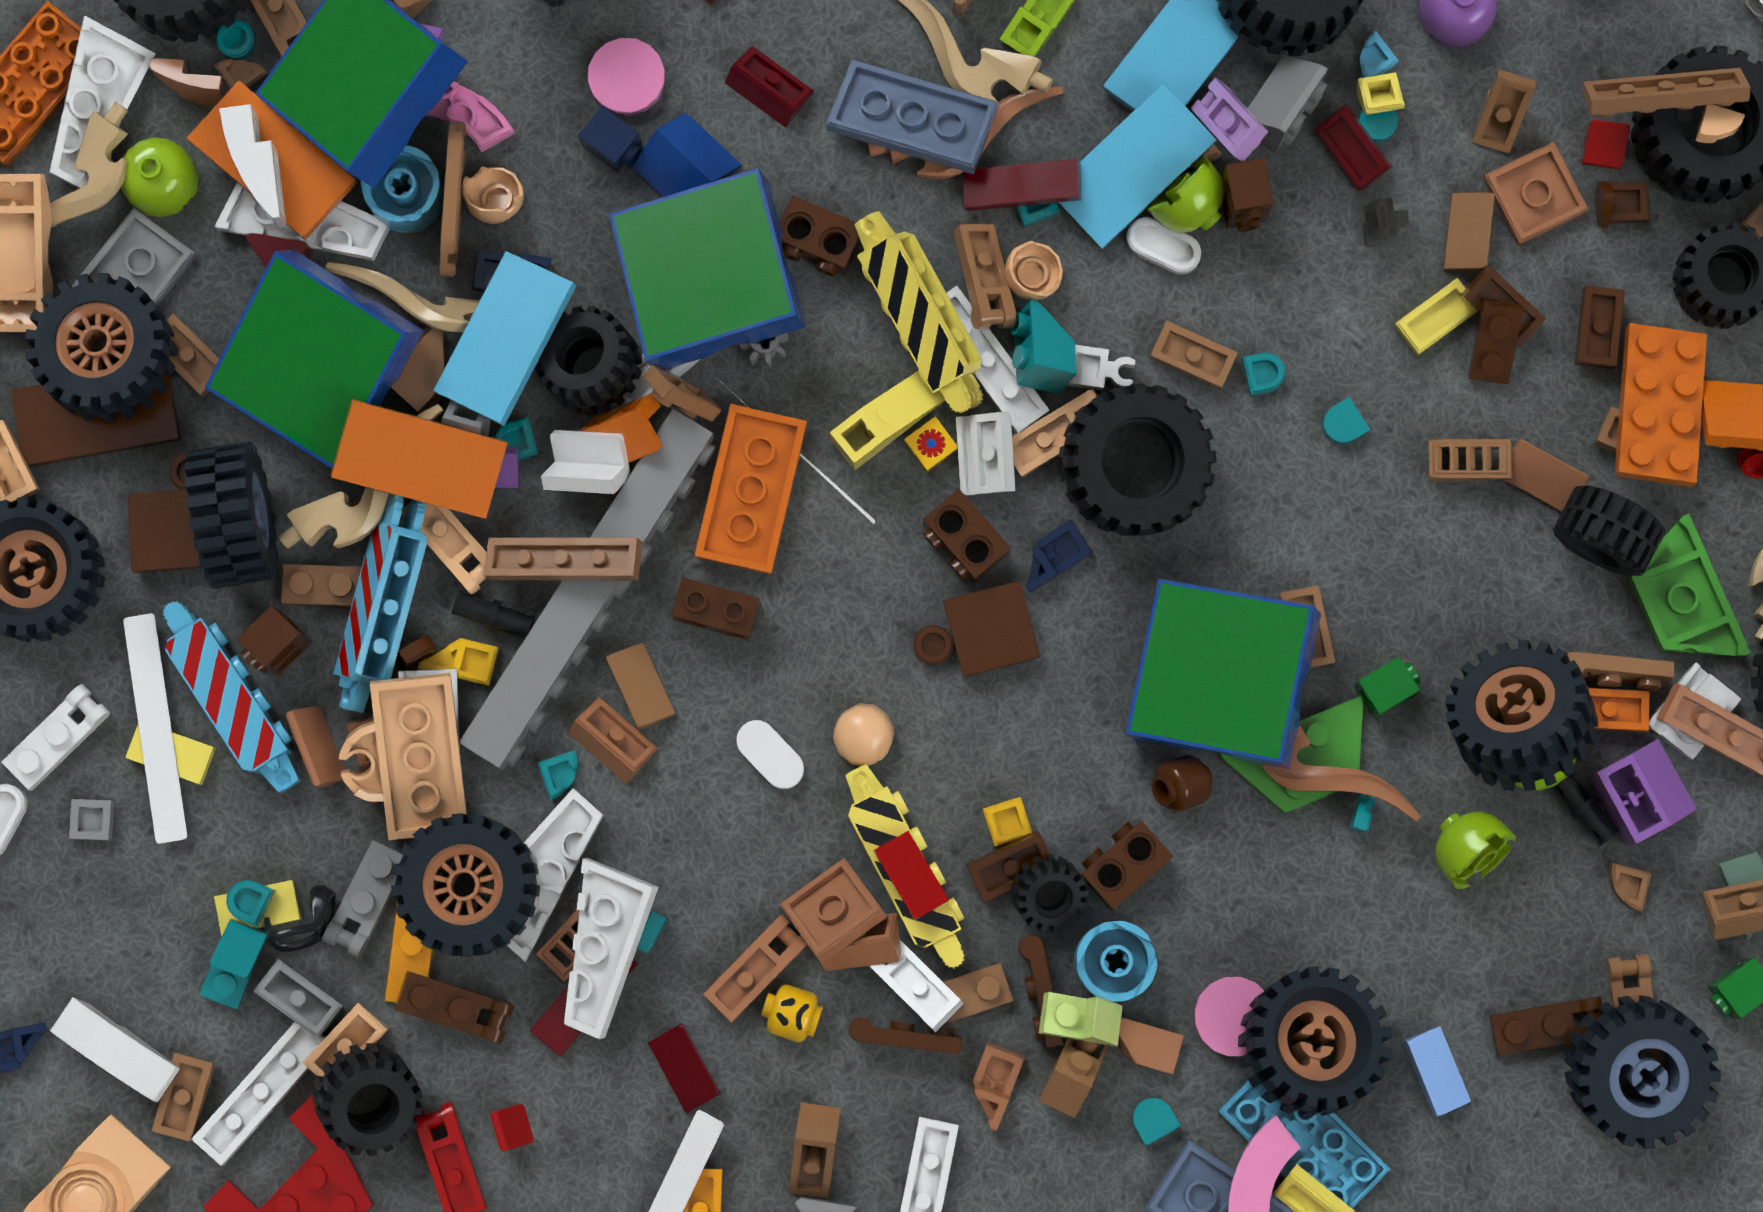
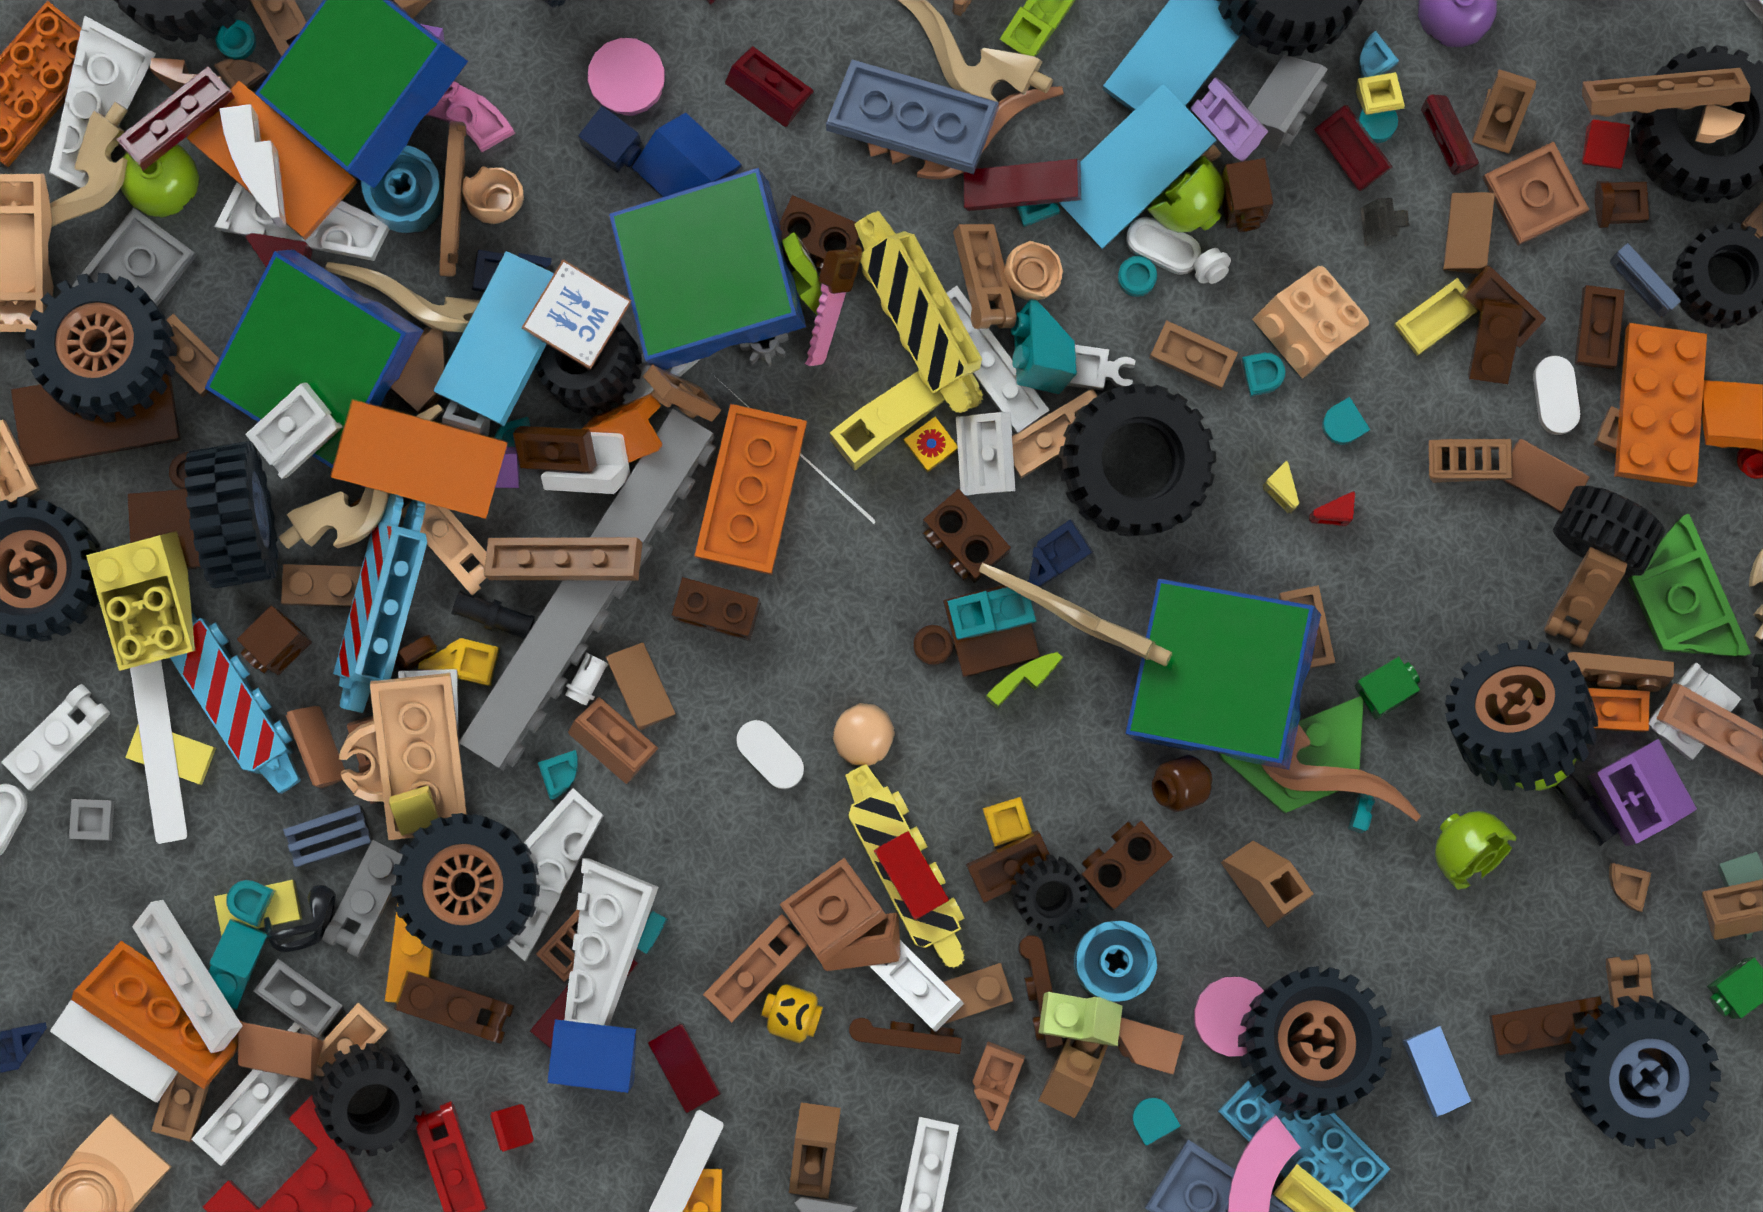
none -> orange plate [71,941,242,1089]
none -> light yellow slope [86,531,195,671]
none -> tile [116,67,235,171]
none -> white plate [132,900,243,1053]
none -> nougat slope [238,1022,324,1081]
none -> white plate [245,383,343,479]
none -> sand blue tile [283,805,372,868]
none -> light yellow slope [389,786,439,836]
none -> reddish brown plate [513,426,597,472]
none -> white tile [521,260,631,370]
none -> blue slope [547,1019,636,1093]
none -> white pin [565,652,608,705]
none -> lime slope [782,232,822,315]
none -> piece [805,245,862,366]
none -> teal slope [947,587,1037,640]
none -> tan piece [979,563,1172,667]
none -> lime slope [985,652,1063,709]
none -> teal tile [1117,256,1157,297]
none -> white plate [1193,248,1231,284]
none -> medium nougat slope [1221,841,1314,928]
none -> light nougat bracket [1252,266,1369,379]
none -> light yellow slope [1263,461,1299,513]
none -> red slope [1309,491,1355,526]
none -> dark red slope [1421,94,1479,175]
none -> white tile [1533,356,1580,435]
none -> medium nougat plate [1544,547,1627,648]
none -> sand blue tile [1610,243,1681,317]

